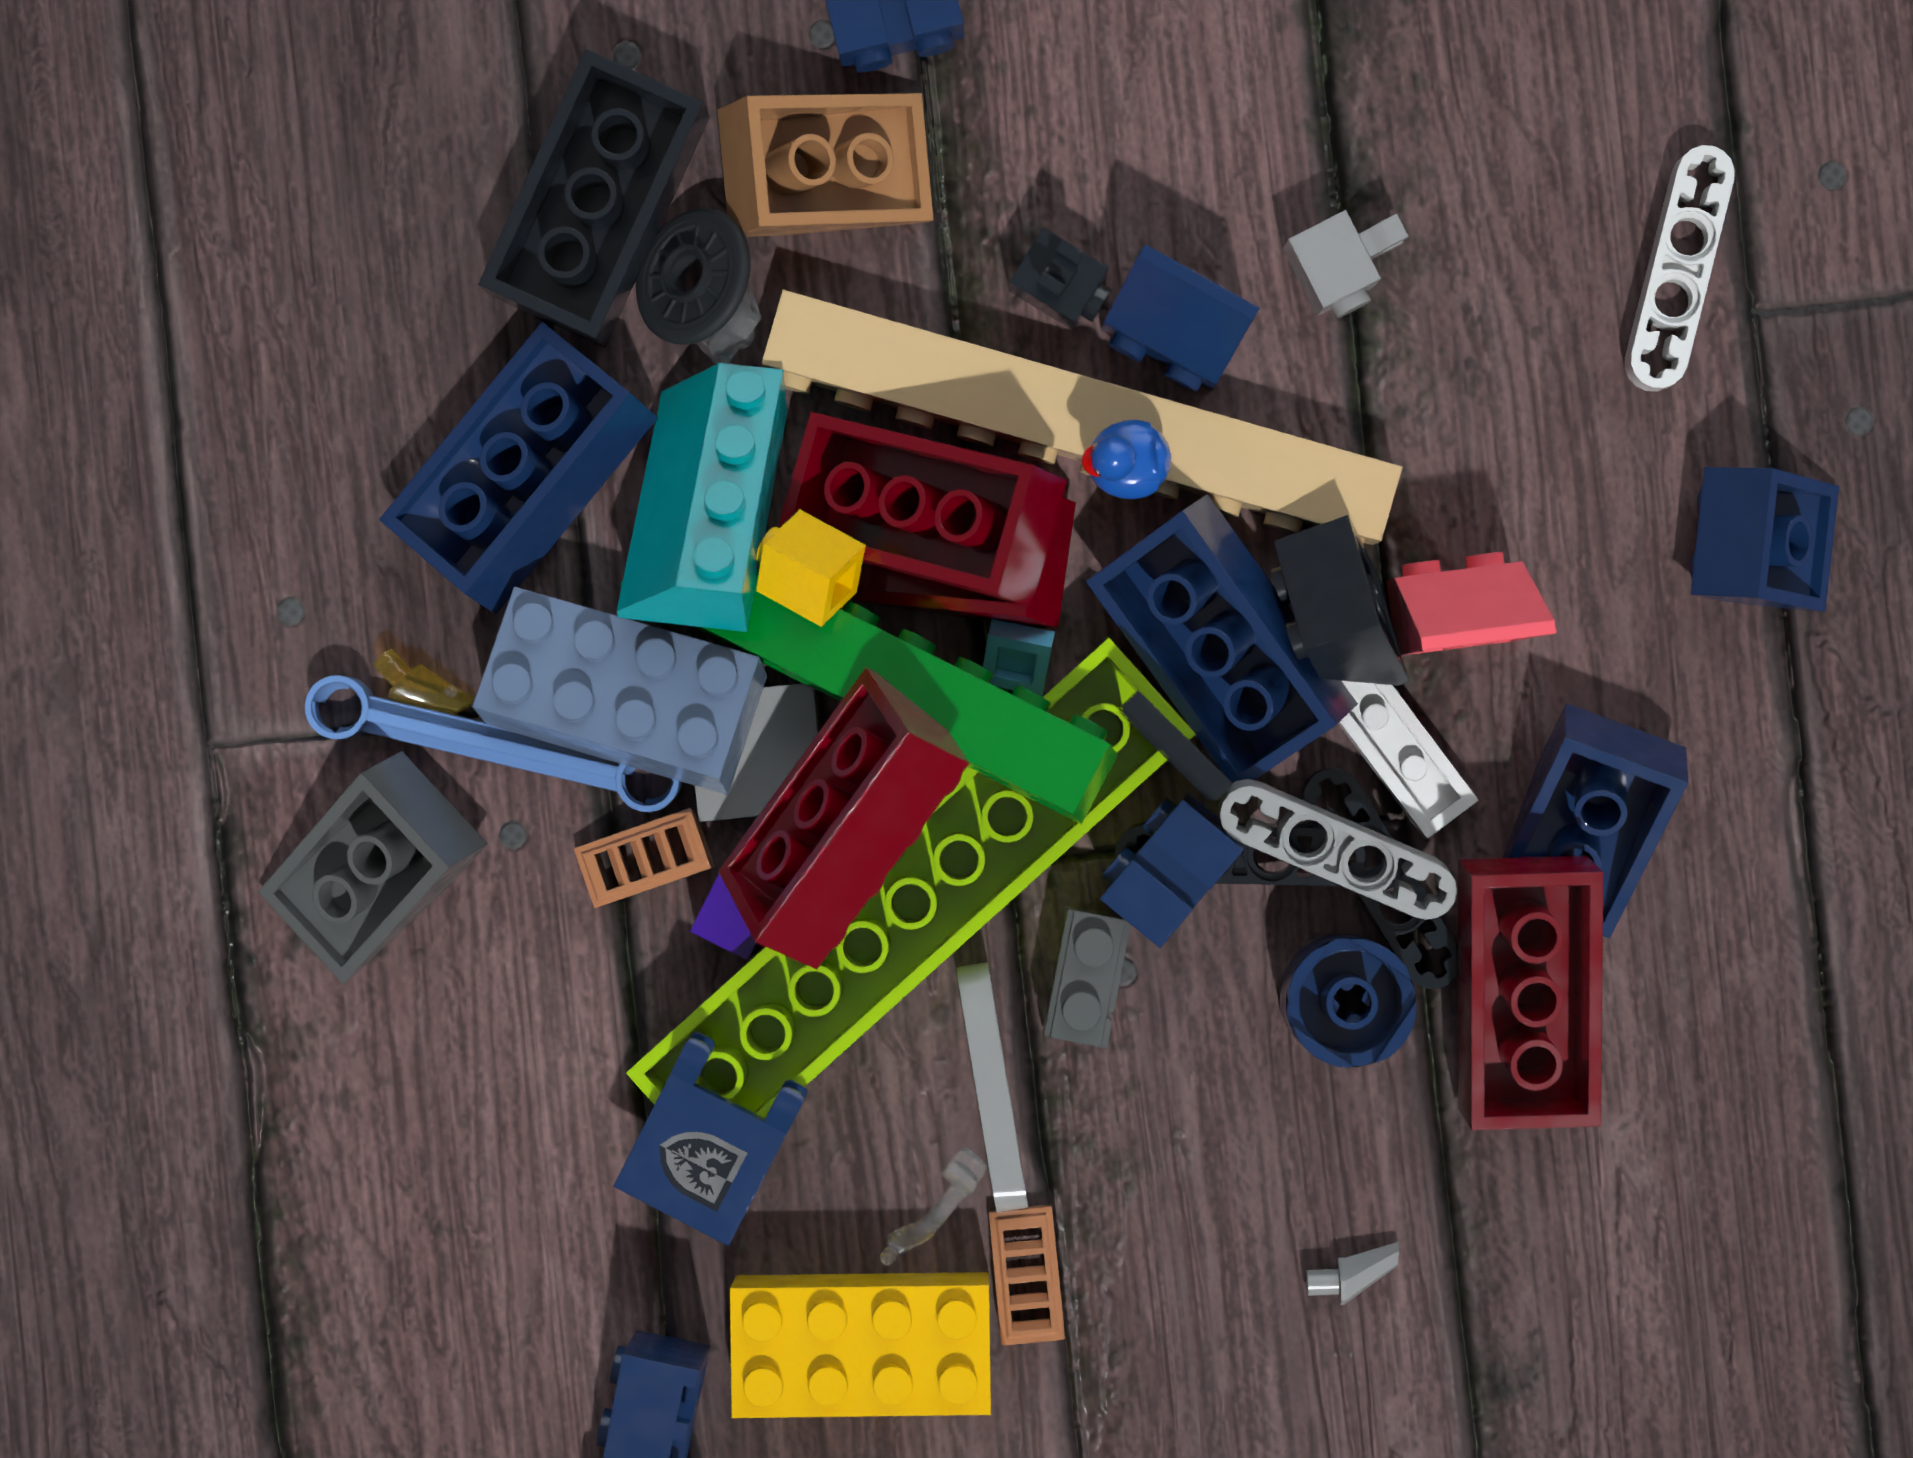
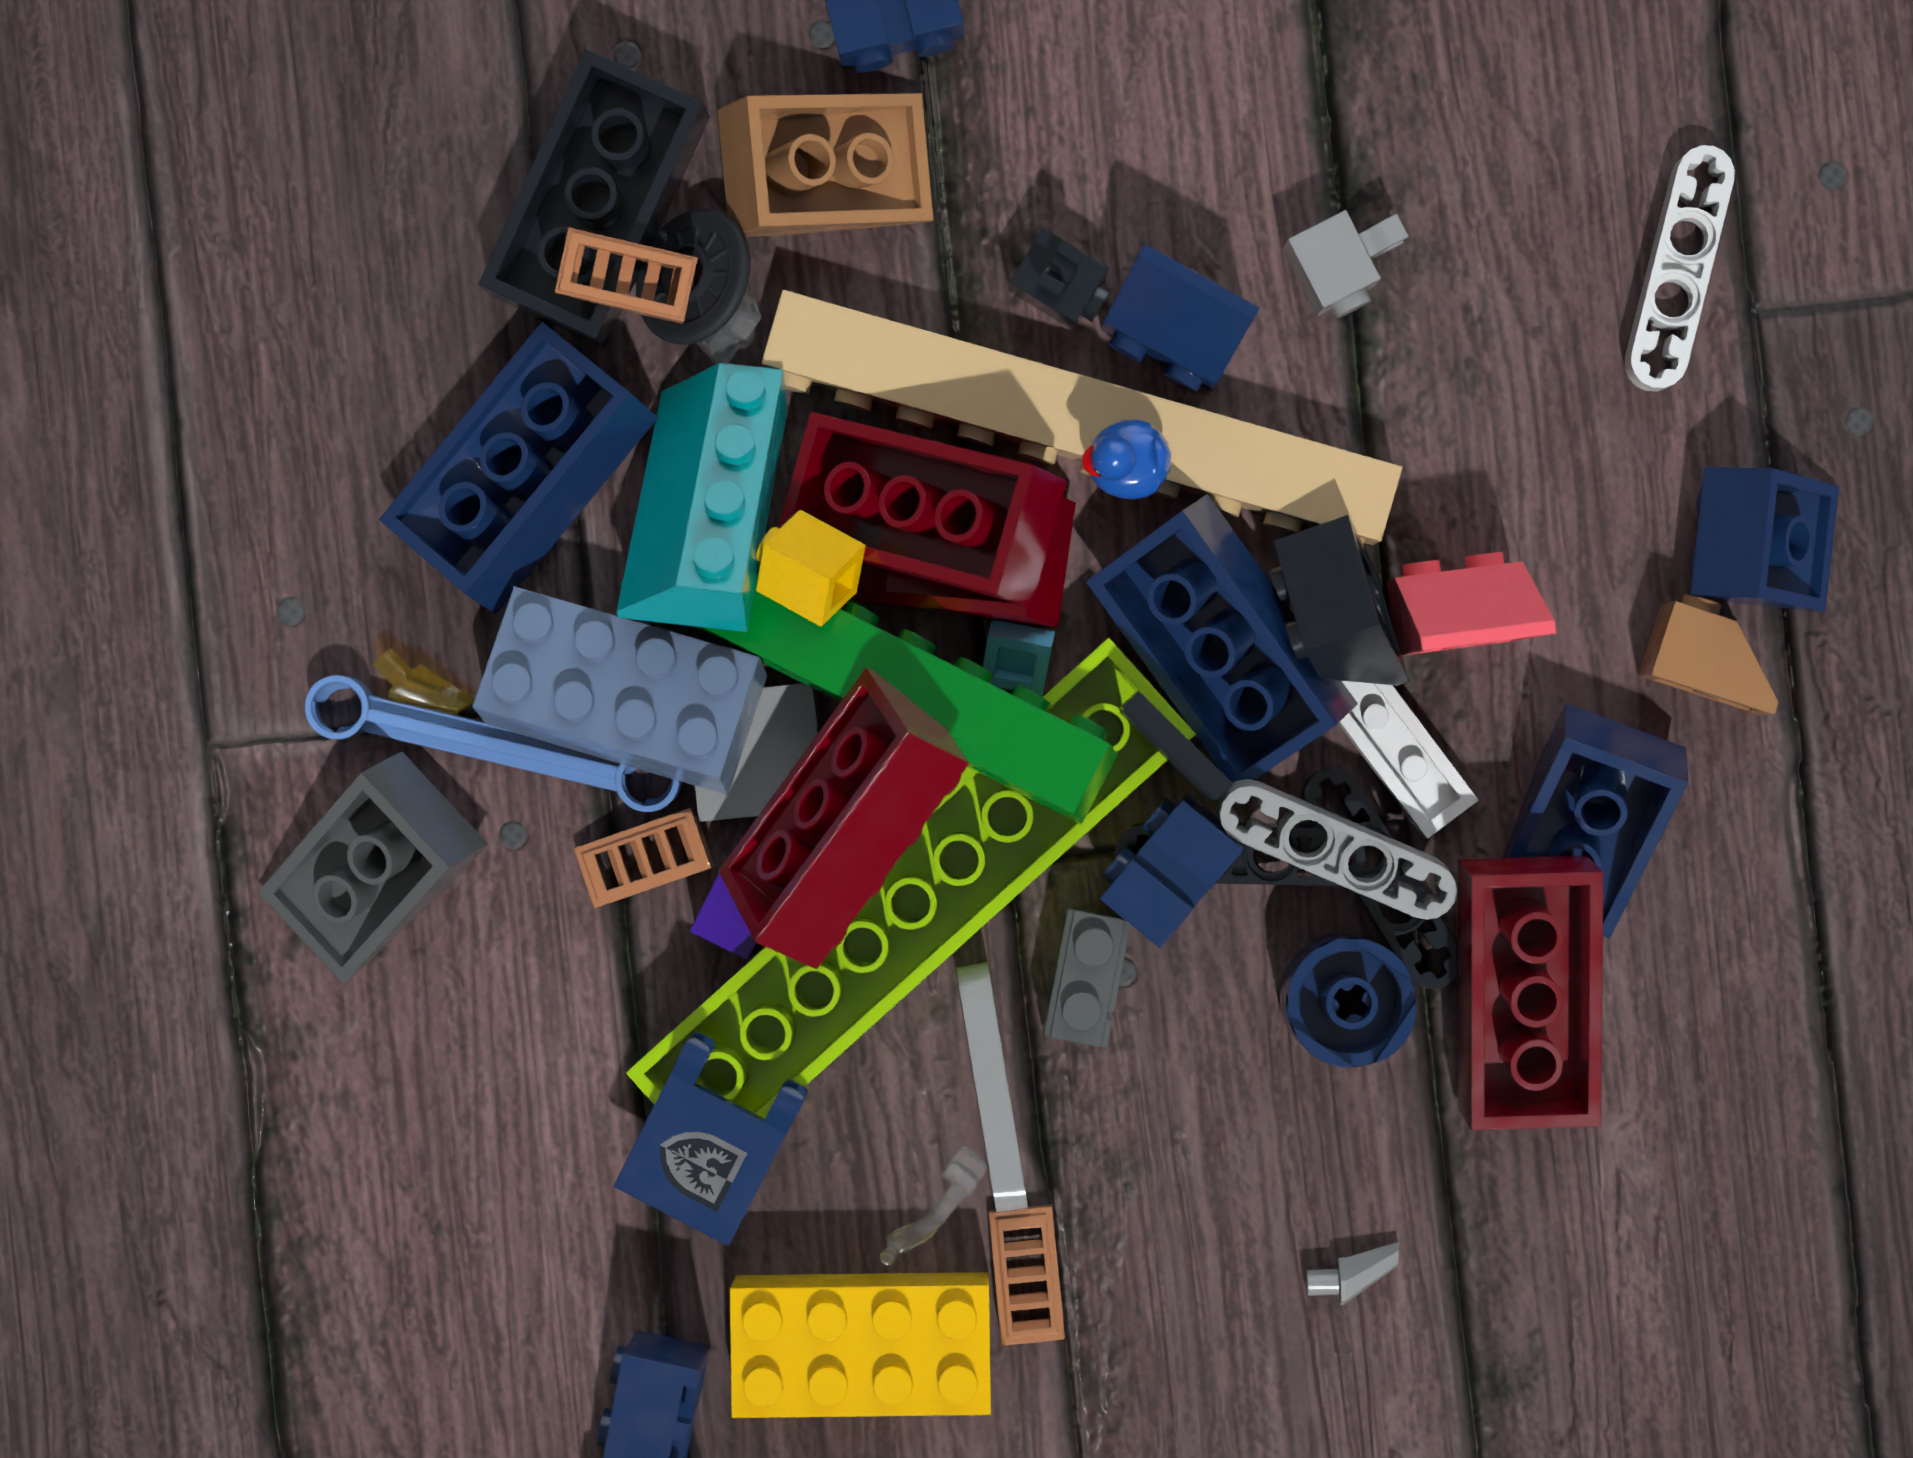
none -> nougat slope [555,228,697,324]
none -> medium nougat slope [1638,594,1779,715]

